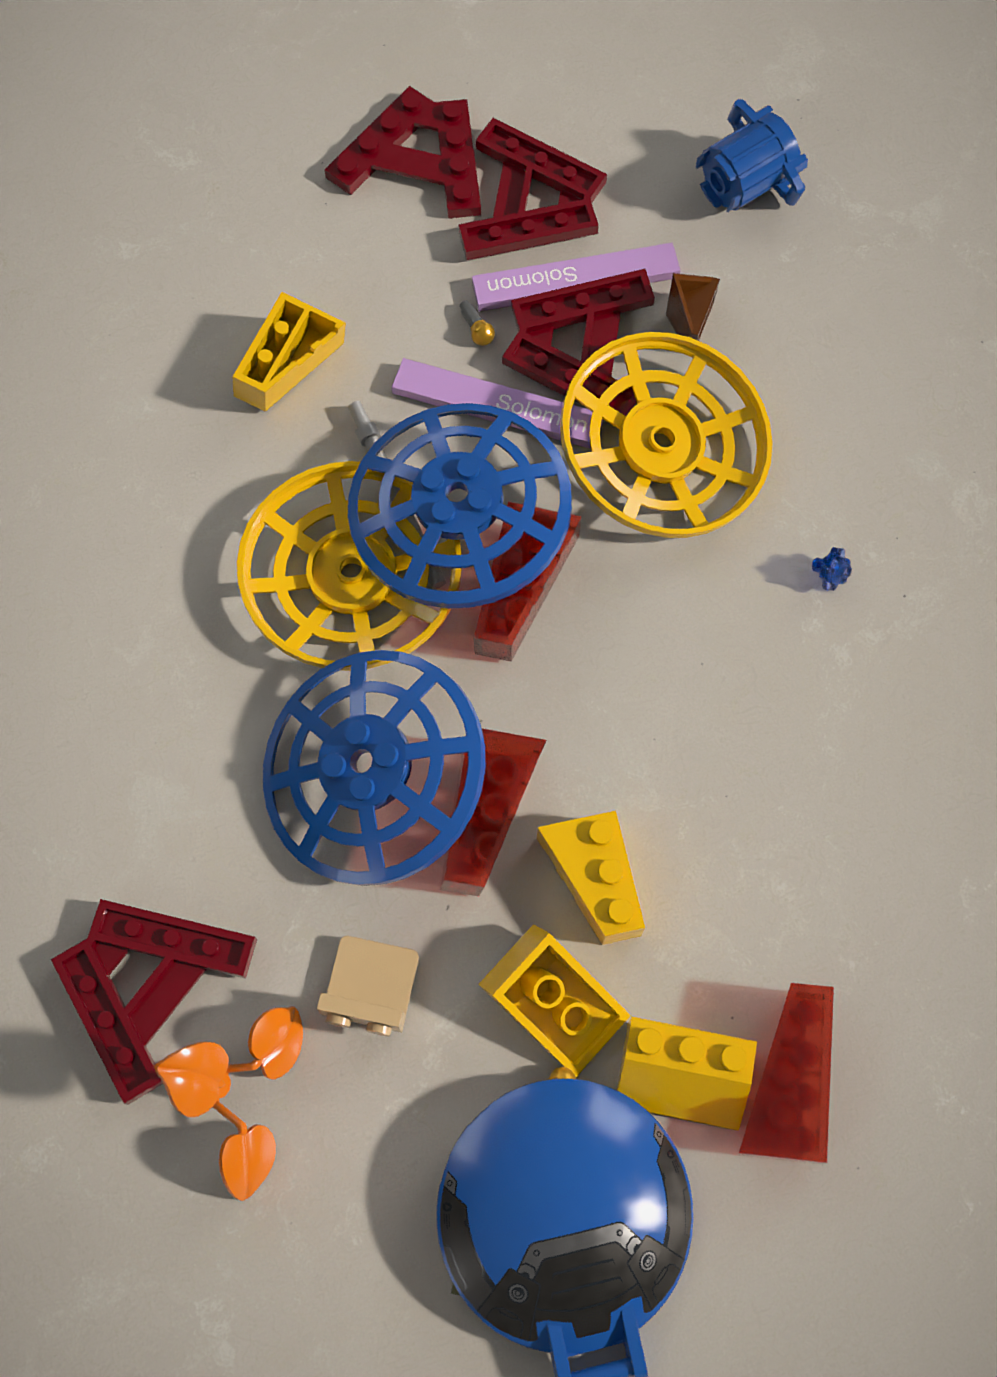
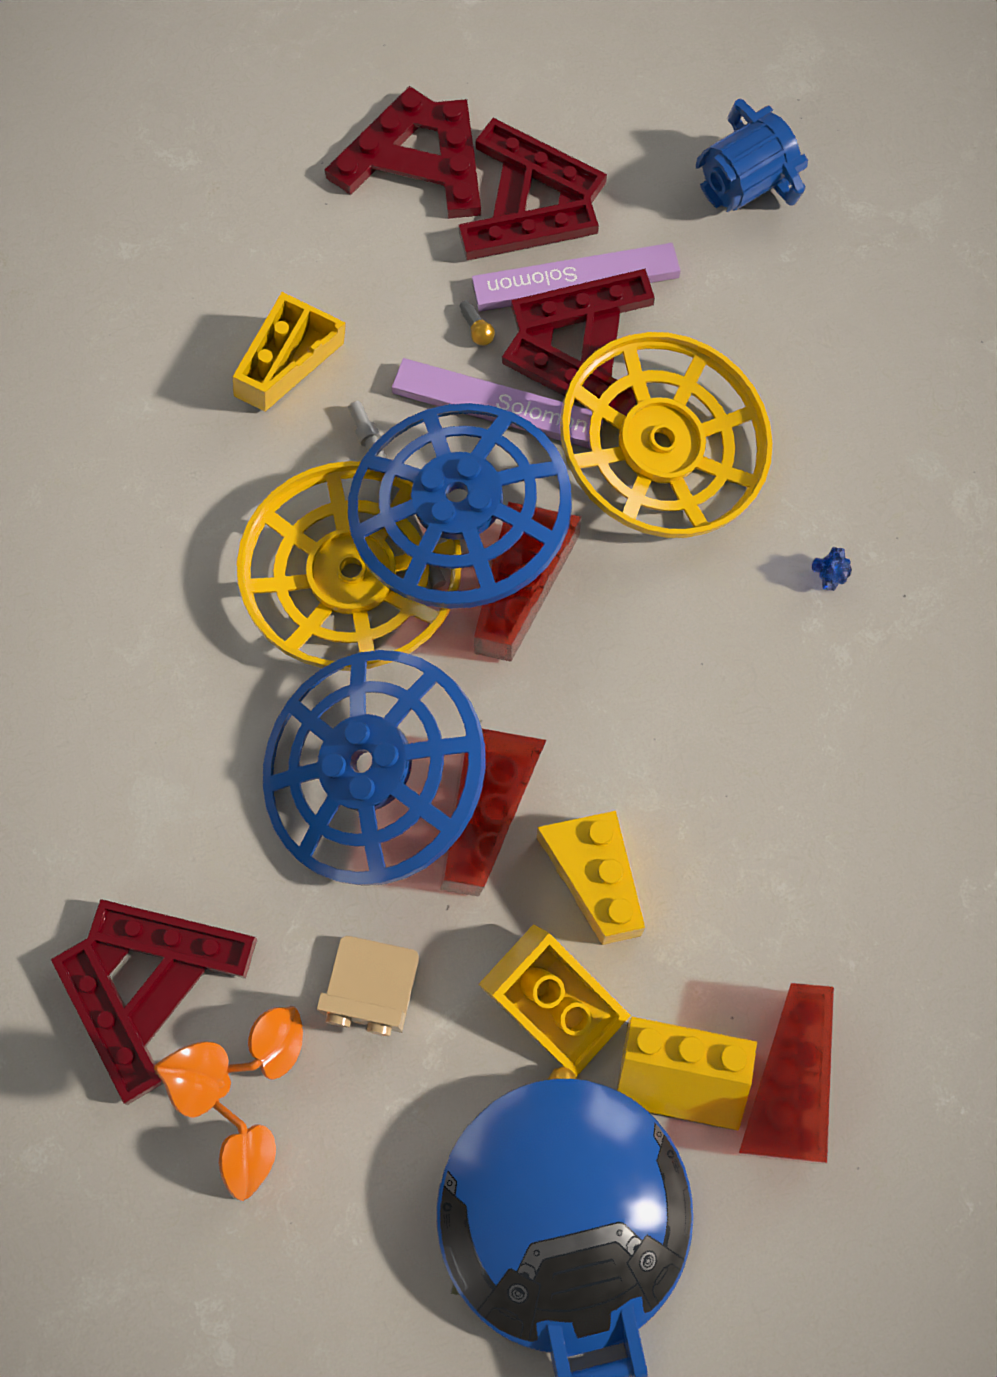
reddish brown slope [665,273,720,341] -> none

